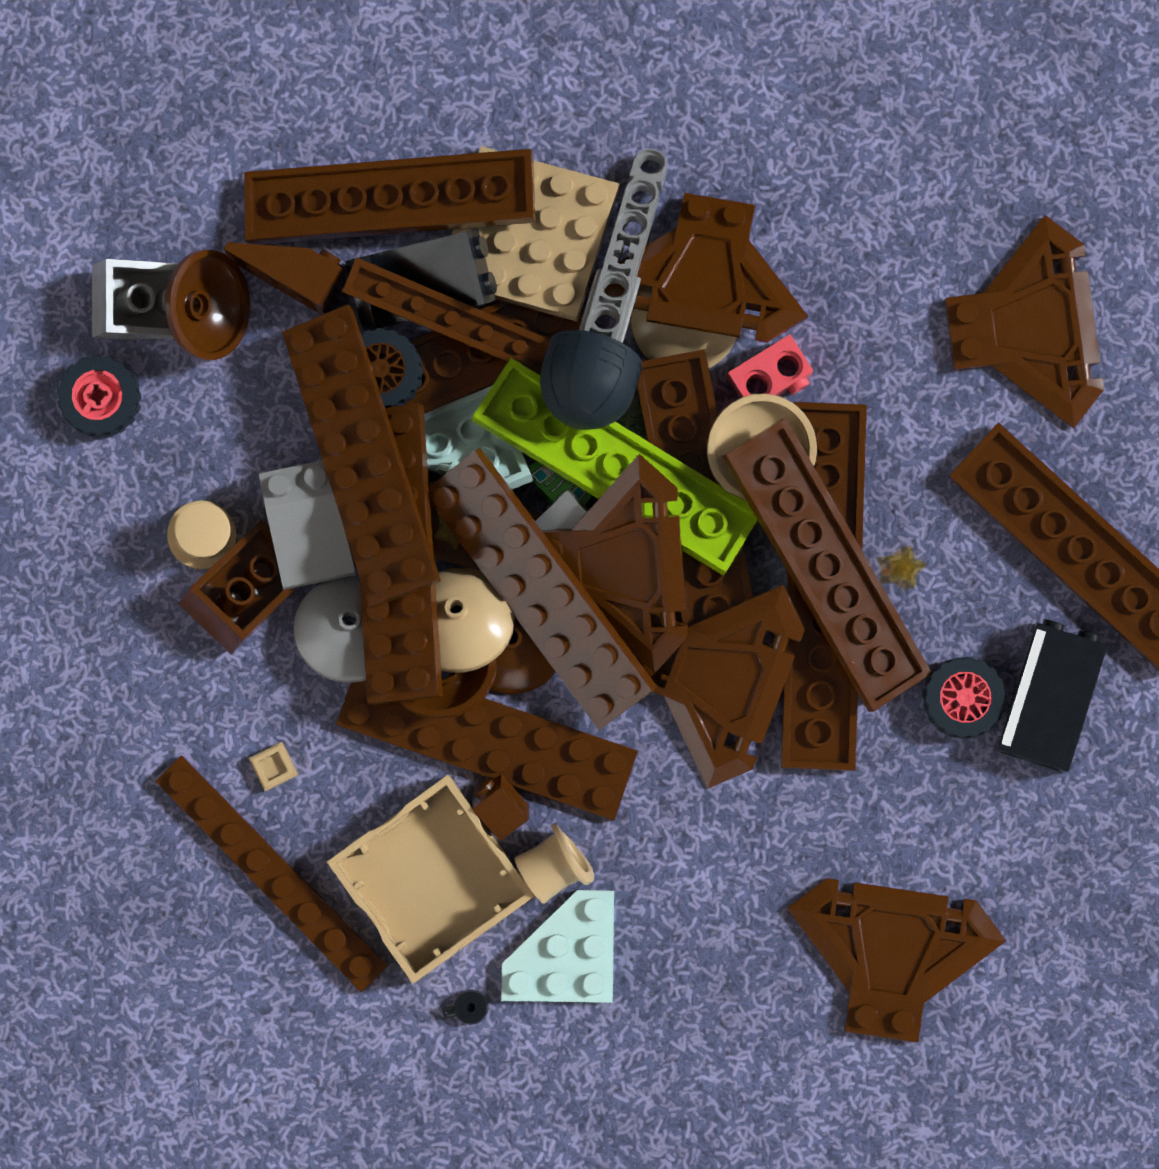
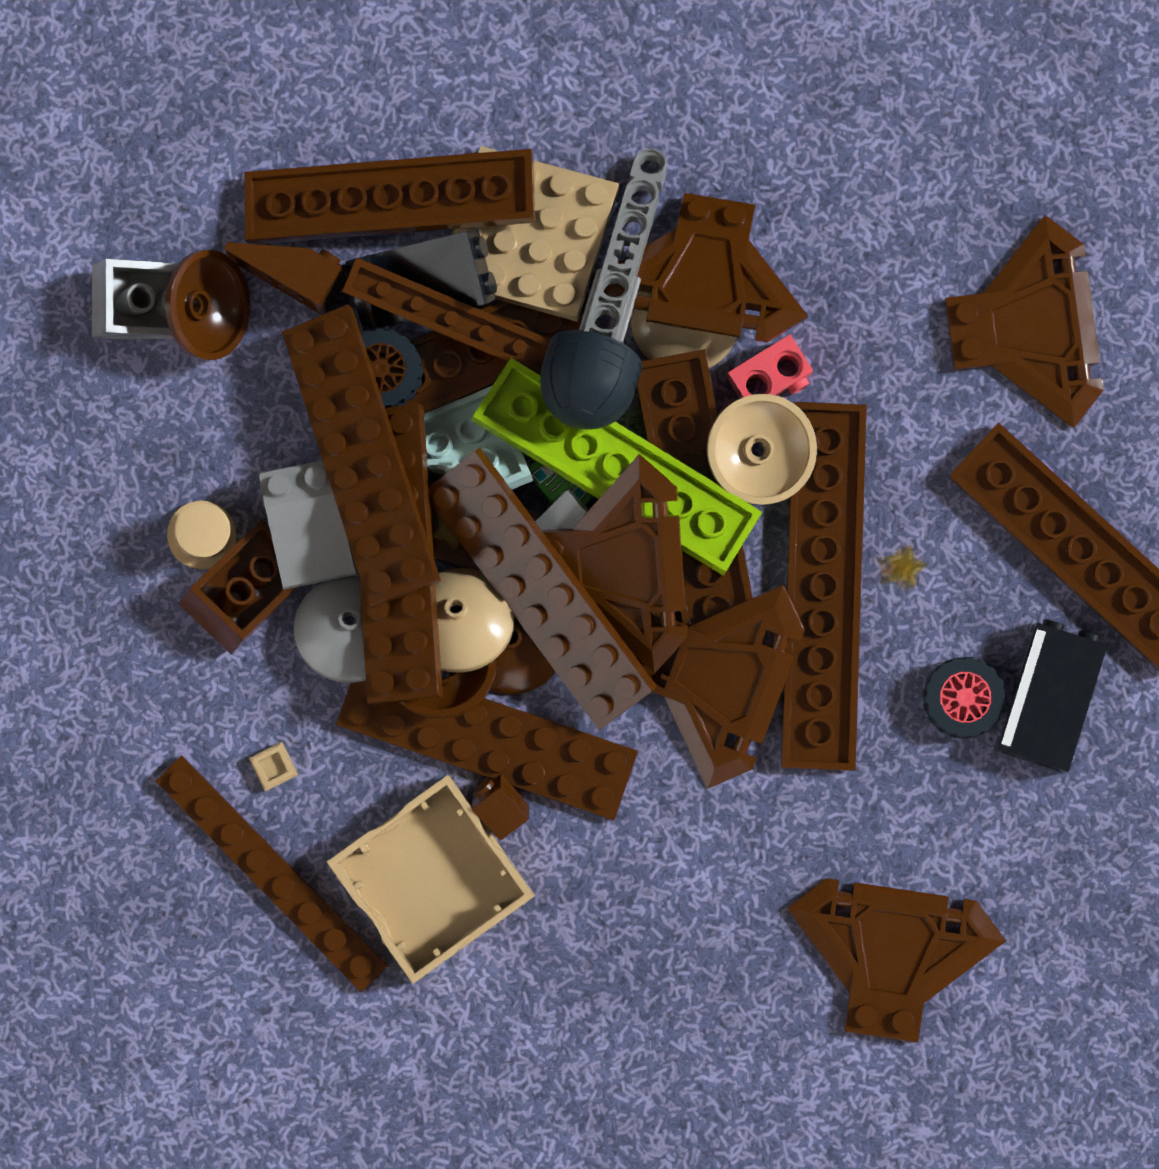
black wheel [57,355,141,438] -> none
black piece [442,989,489,1025] -> none
light aqua plate [501,890,614,1003] -> none
tan piece [515,823,594,904] -> none
reddish brown plate [721,418,932,712] -> none

